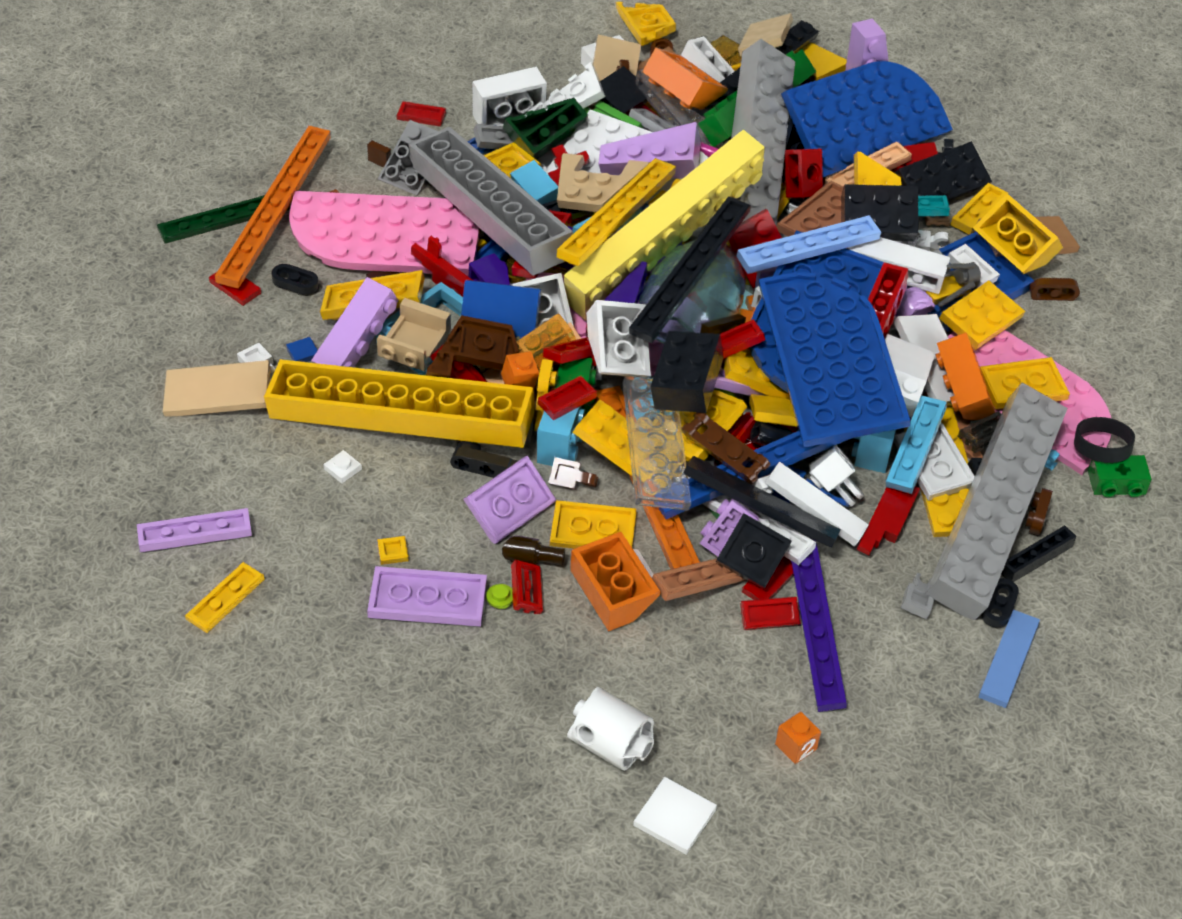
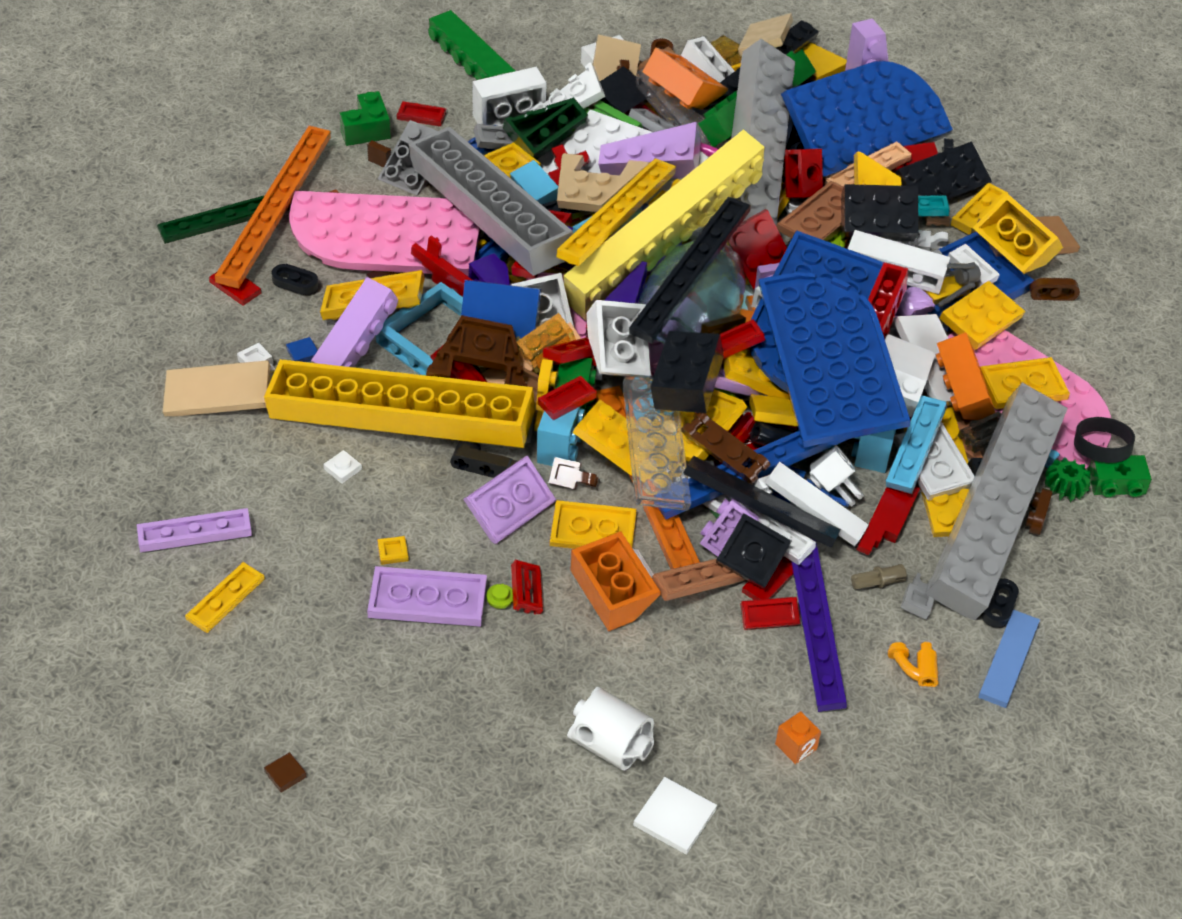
tan panel [377,298,451,371] -> none
orange brick [501,351,539,391] -> none
dark brown arm [502,535,565,566] -> none
yellow wing [616,2,676,46] -> none
light blue plate [737,215,881,274] -> none
black piece [1001,525,1077,582] -> none
none -> reddish brown tile [264,752,307,793]
none -> green brick [340,91,391,146]
none -> green brick [428,10,516,80]
none -> dark tan axle [851,564,907,589]
none -> light orange plant [888,642,938,687]
none -> green gear [1045,457,1091,503]

